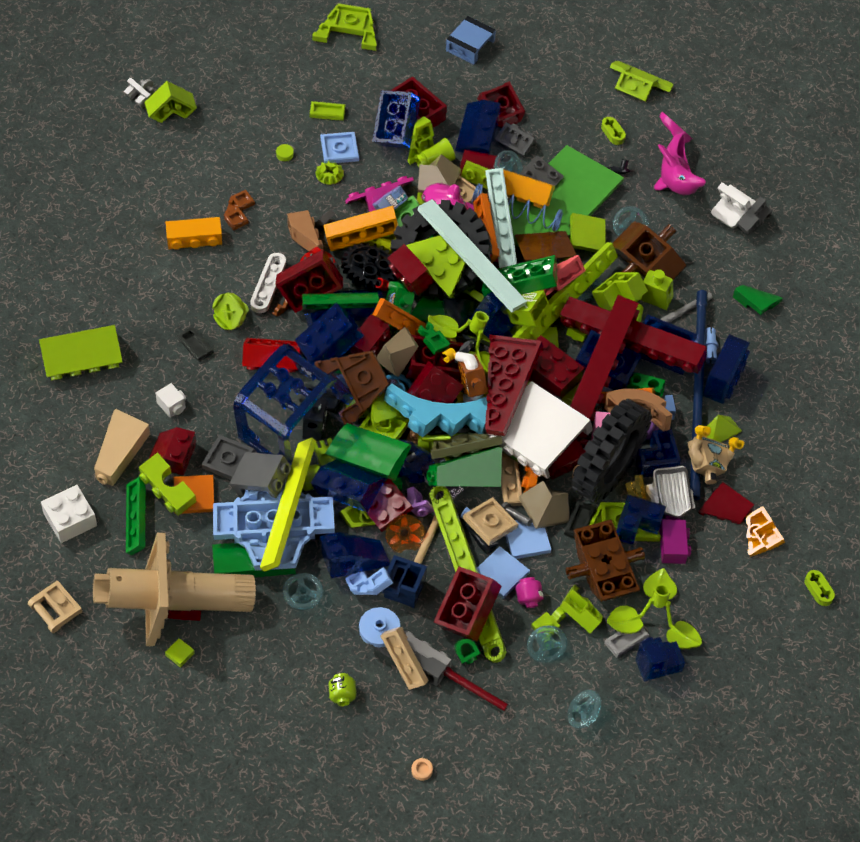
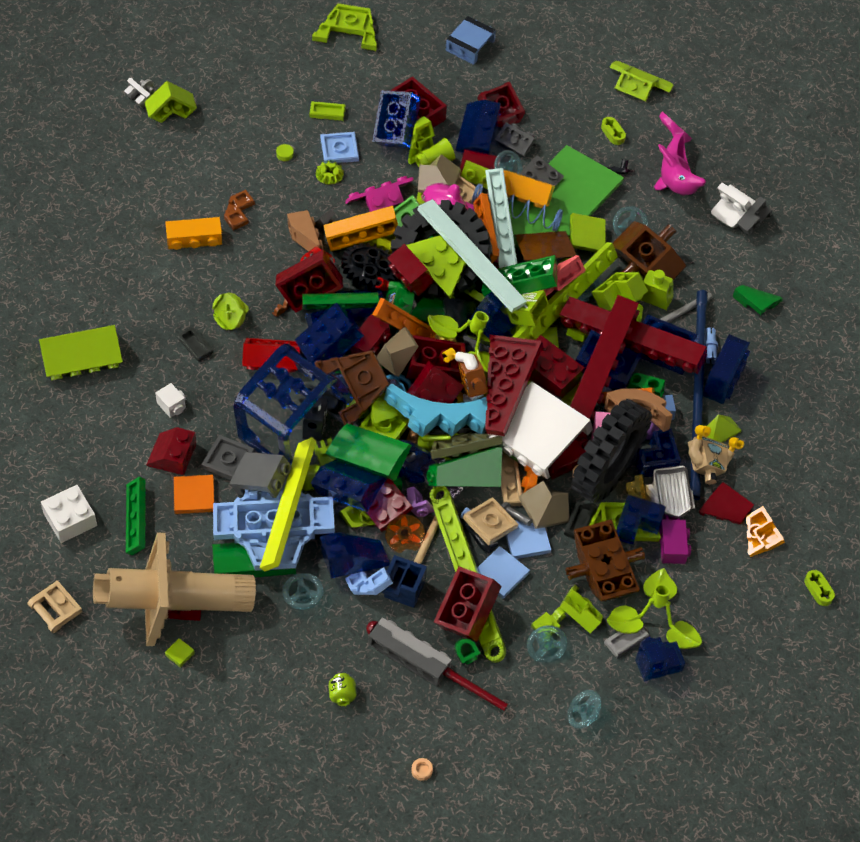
tan slope [94,409,150,486] -> none
lime arch [139,452,197,516] -> none
white plate [250,253,286,313] -> none
light blue plate [359,607,400,648] -> none
medium blue leg [372,186,408,210] -> none
tan hinge [380,627,429,690] -> none
green plate [418,322,450,355] -> none
black bar [454,338,475,364] -> none
dark pink head [516,577,544,608] -> none

